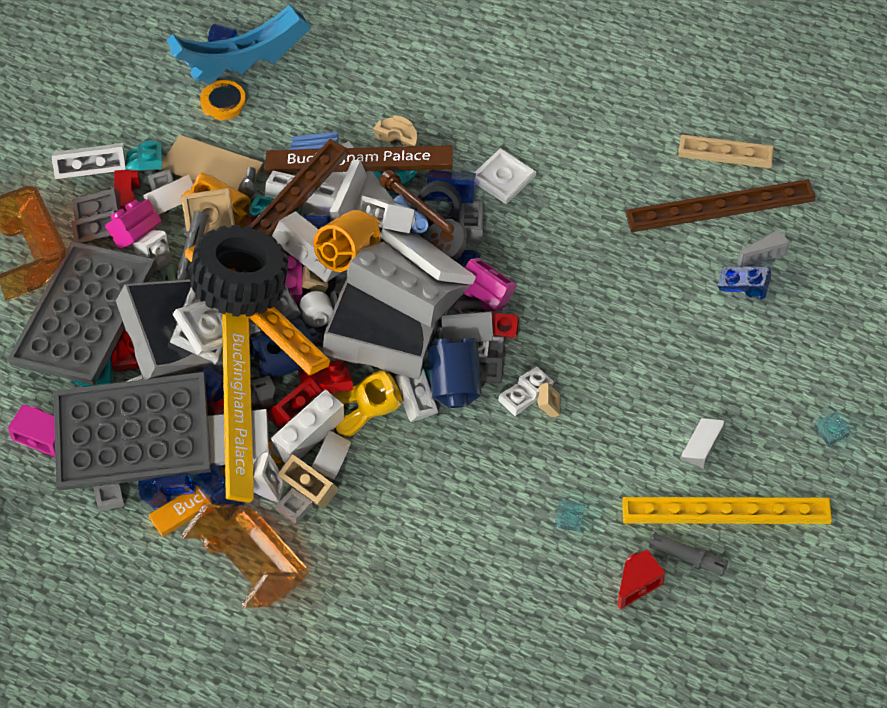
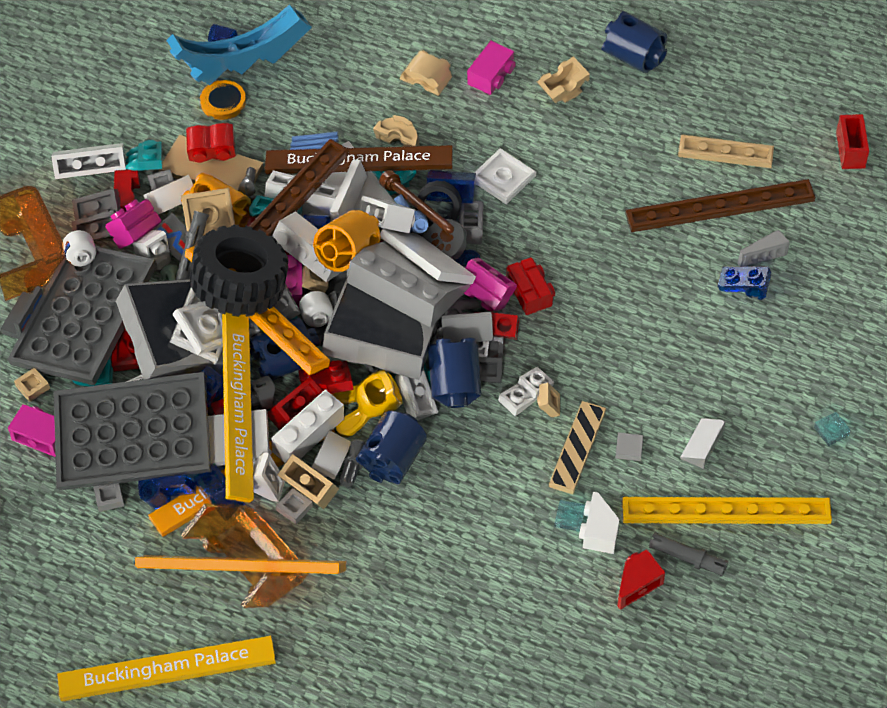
none -> dark grey panel [0,286,43,339]
none -> tan plate [14,368,50,402]
none -> yellow tile [57,636,276,702]
none -> white head [62,230,96,267]
none -> light orange tile [135,555,346,574]
none -> dark grey panel [153,213,187,262]
none -> red brick [186,123,236,163]
none -> dark grey axle [340,439,365,488]
none -> dark blue cylinder [356,411,427,484]
none -> tan cylinder [400,50,452,96]
none -> dark pink brick [467,41,516,95]
none -> red brick [506,257,555,315]
none -> tan cylinder [537,56,590,103]
none -> tan tile [549,401,606,495]
none -> white slope [579,492,619,554]
none -> dark blue cylinder [601,11,667,73]
none -> light grey tile [615,432,643,461]
none -> red brick [836,114,869,169]

